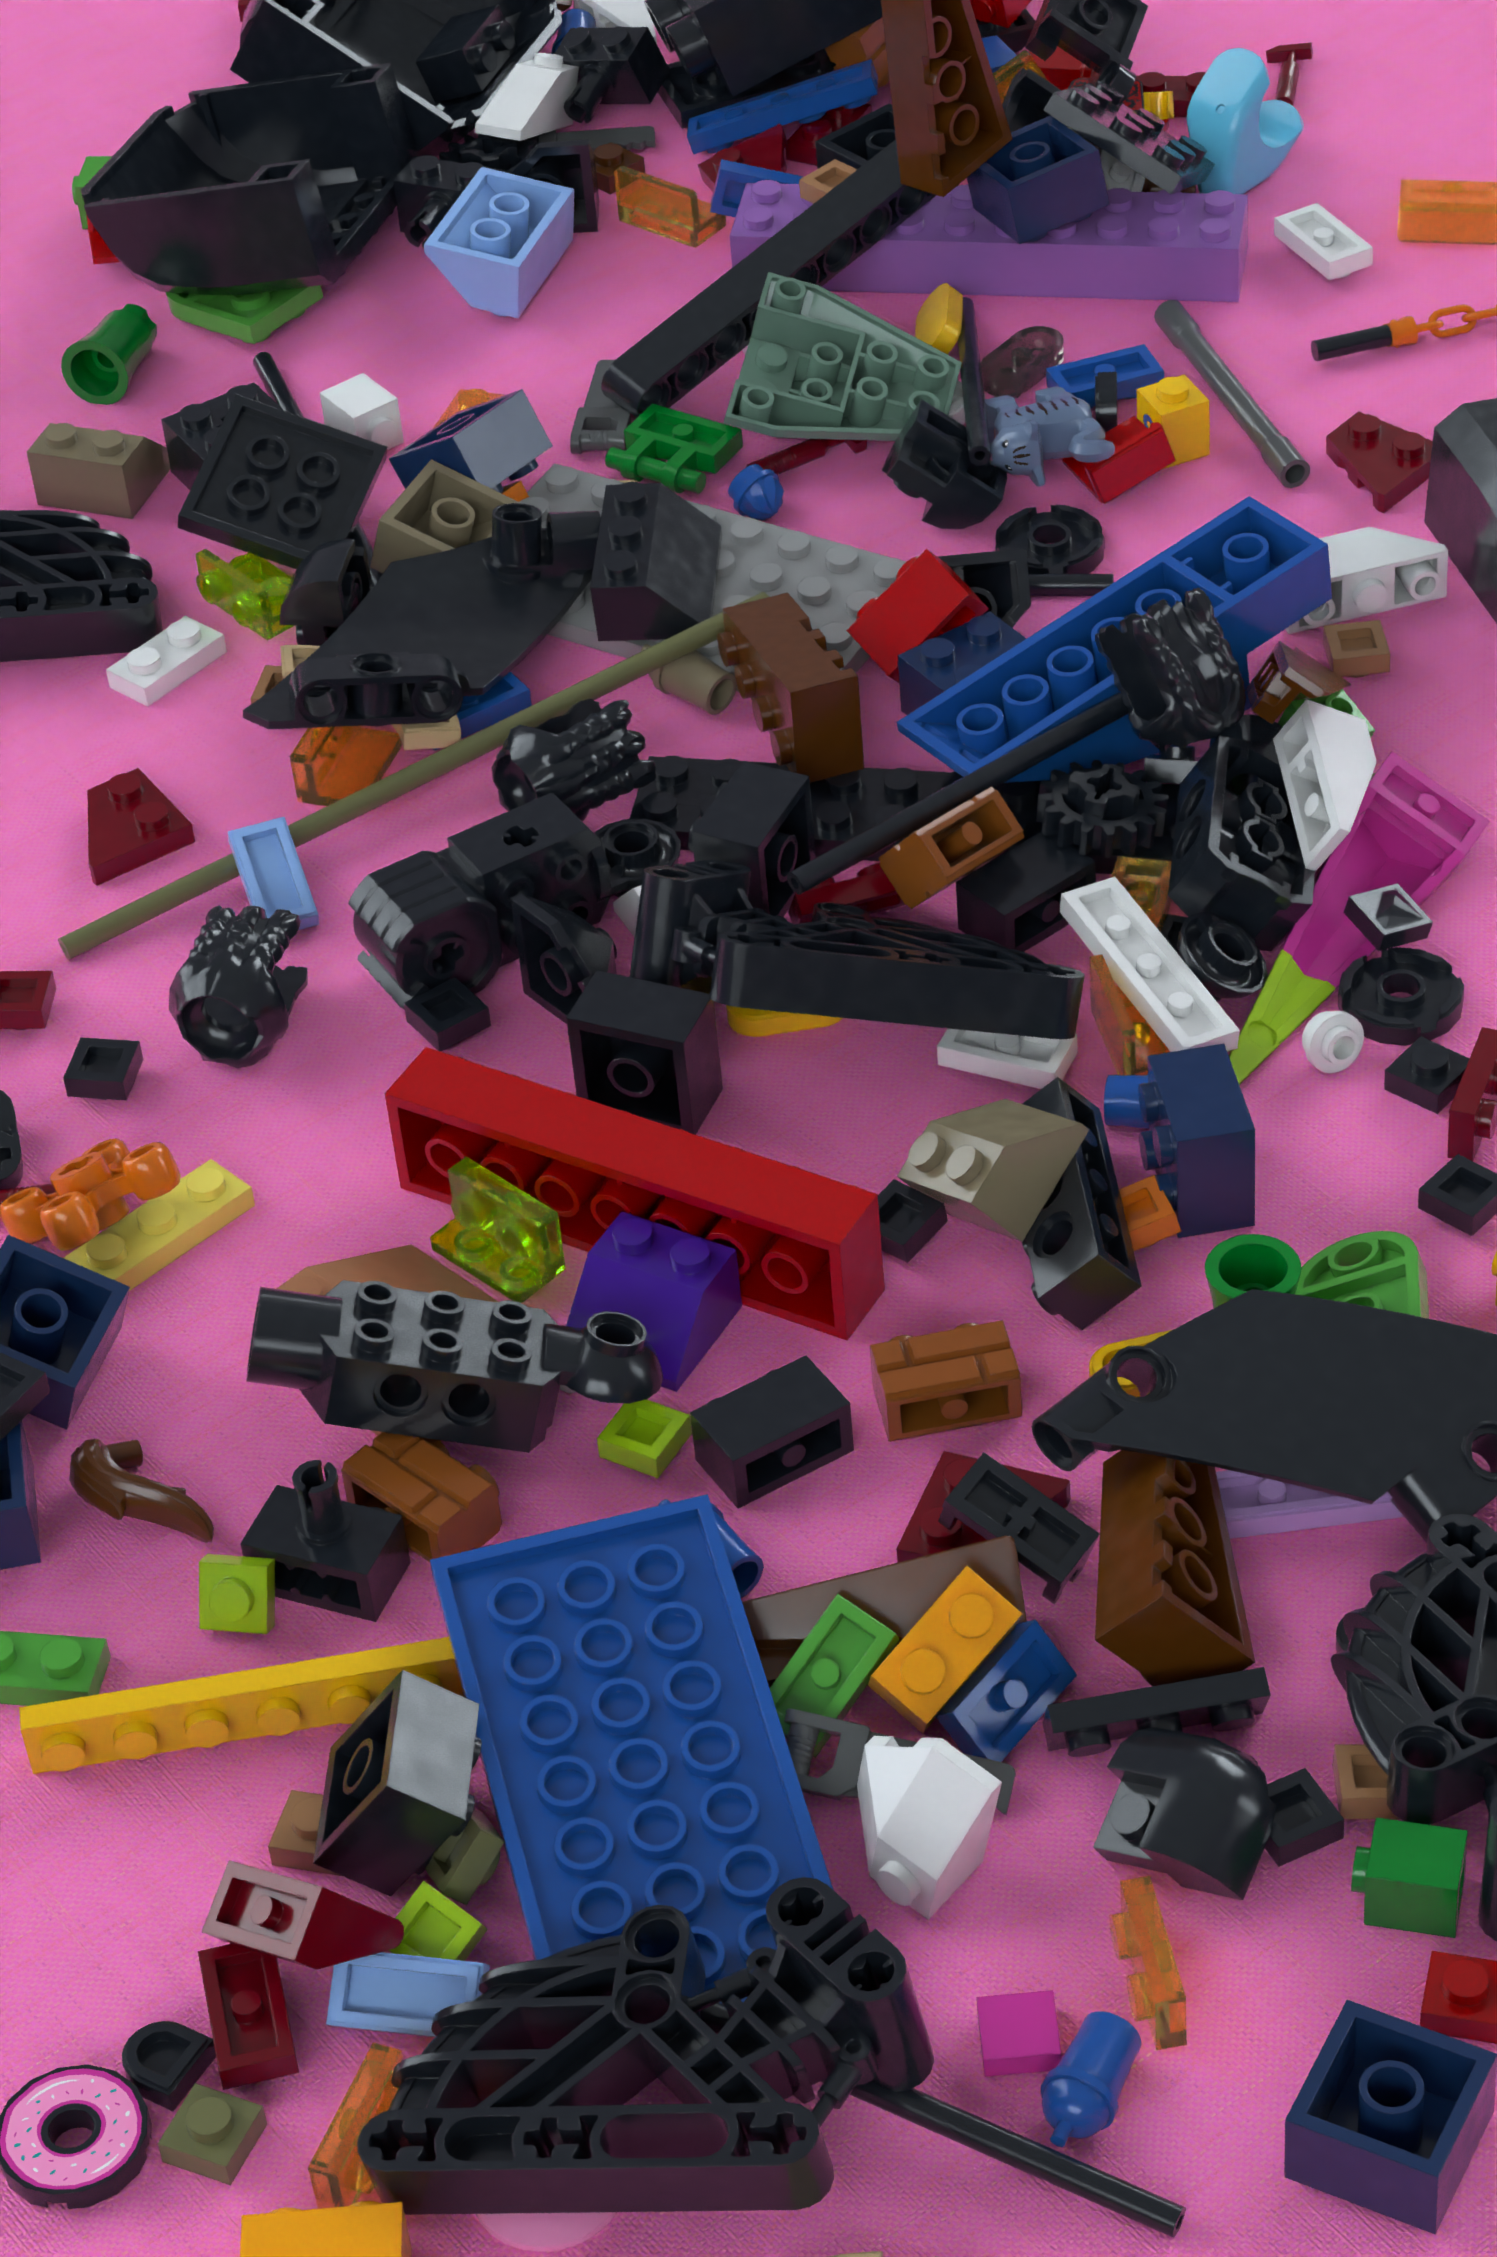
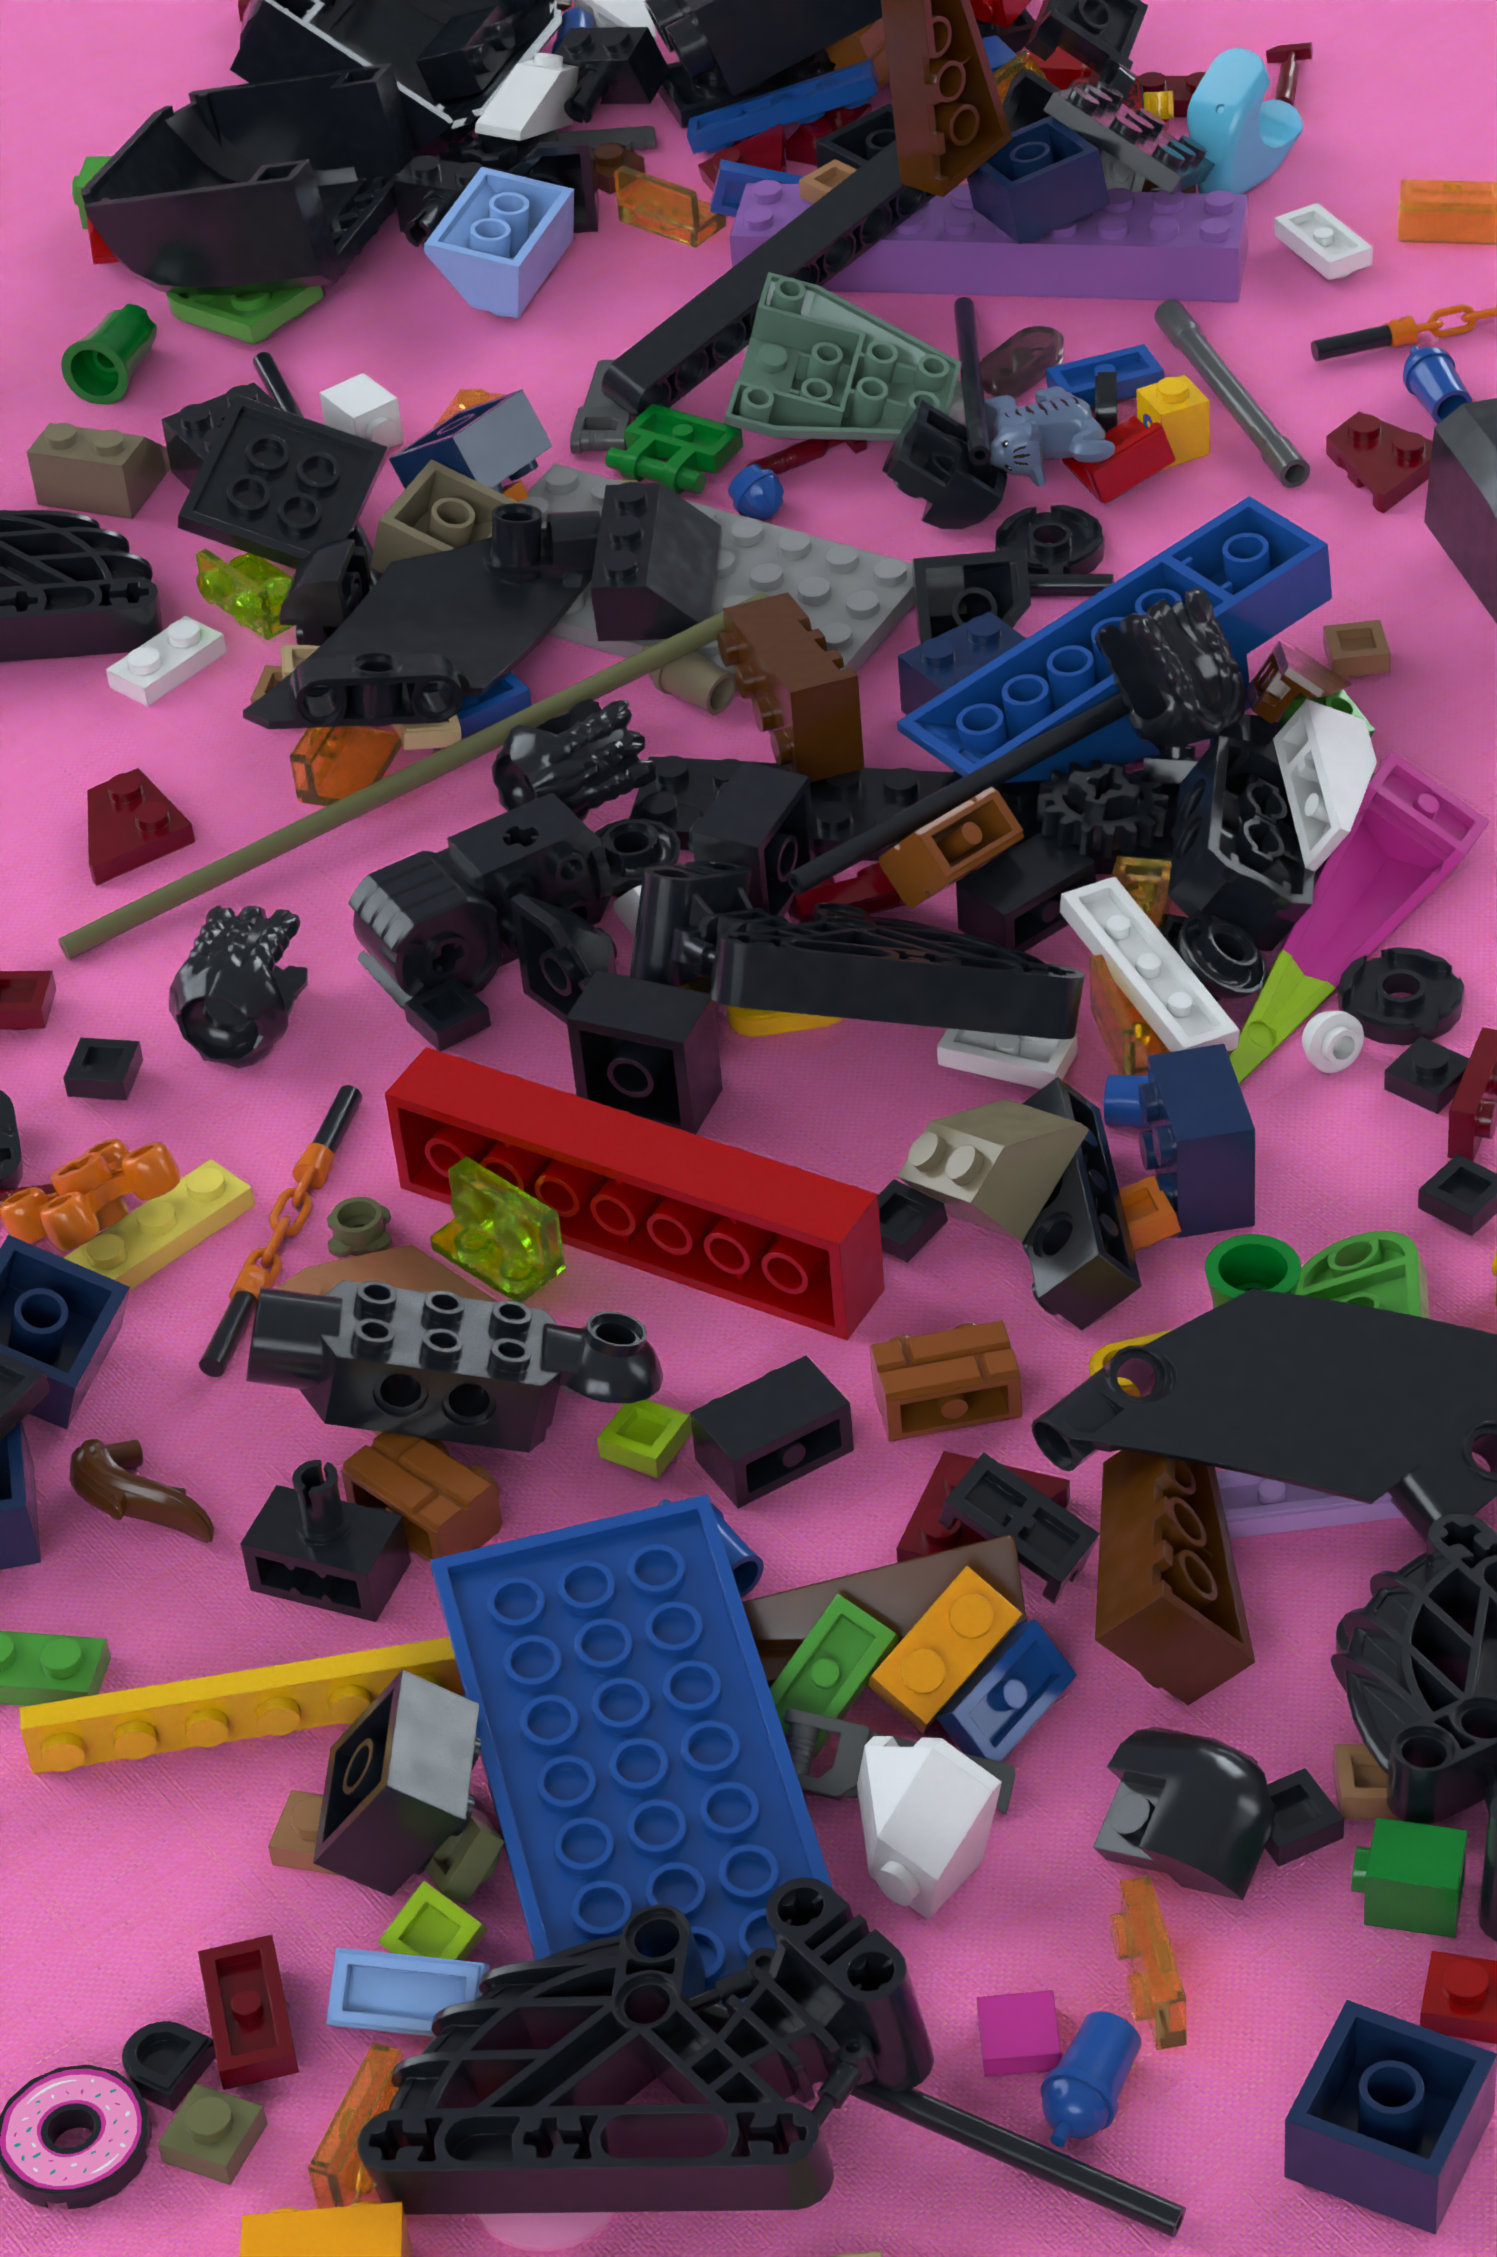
lime plate [199,1554,275,1634] -> none
dark red tile [202,1860,404,1970] -> none
light blue tile [227,817,319,930] -> none
dark purple slope [566,1211,742,1392] -> none
red brick [846,549,989,683] -> none
yellow tile [915,283,963,355] -> none
black plate [1043,1667,1271,1757] -> none
white slope [1285,527,1448,634] -> none
black tile [1344,883,1433,951] -> none
none -> piece [199,1085,362,1377]
none -> olive plate [327,1197,392,1257]
none -> blue piece [1403,346,1472,424]

